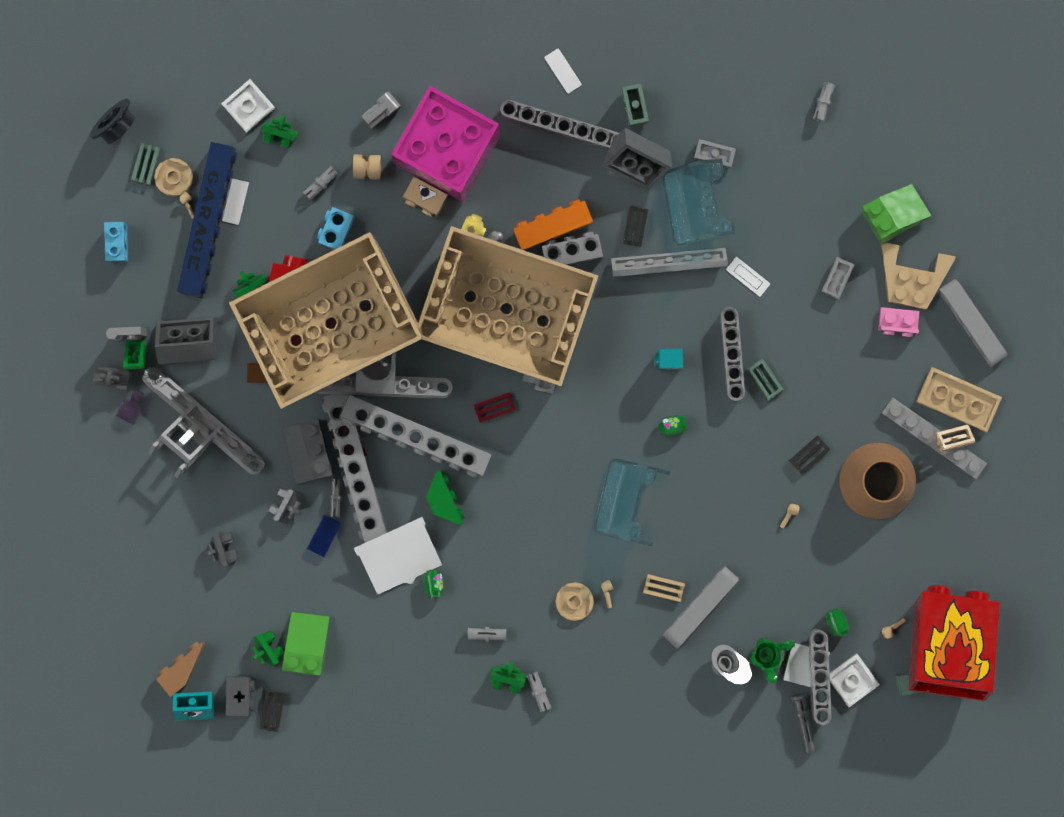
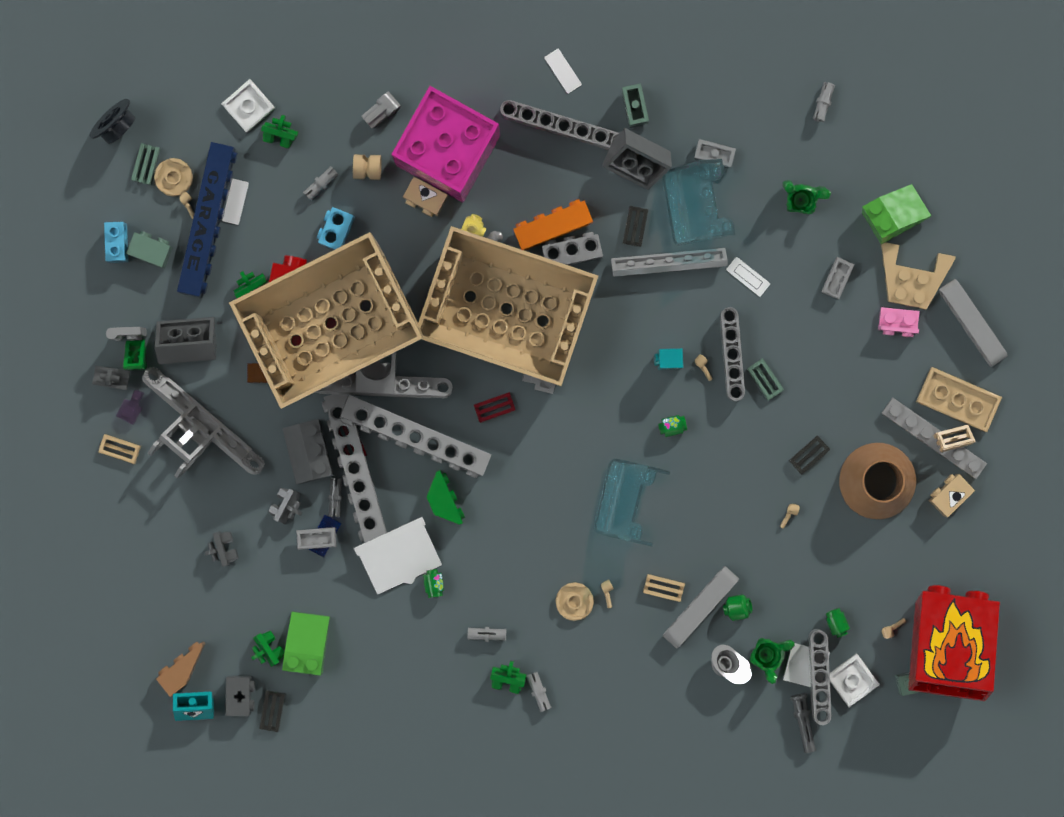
none -> tan tile [98,434,141,464]
none -> sand green brick [126,231,173,269]
none -> light grey plate [296,527,337,550]
none -> tan hand [695,354,713,381]
none -> green head [723,594,753,621]
none -> green hair [782,180,831,214]
none -> tan brick [929,474,975,517]

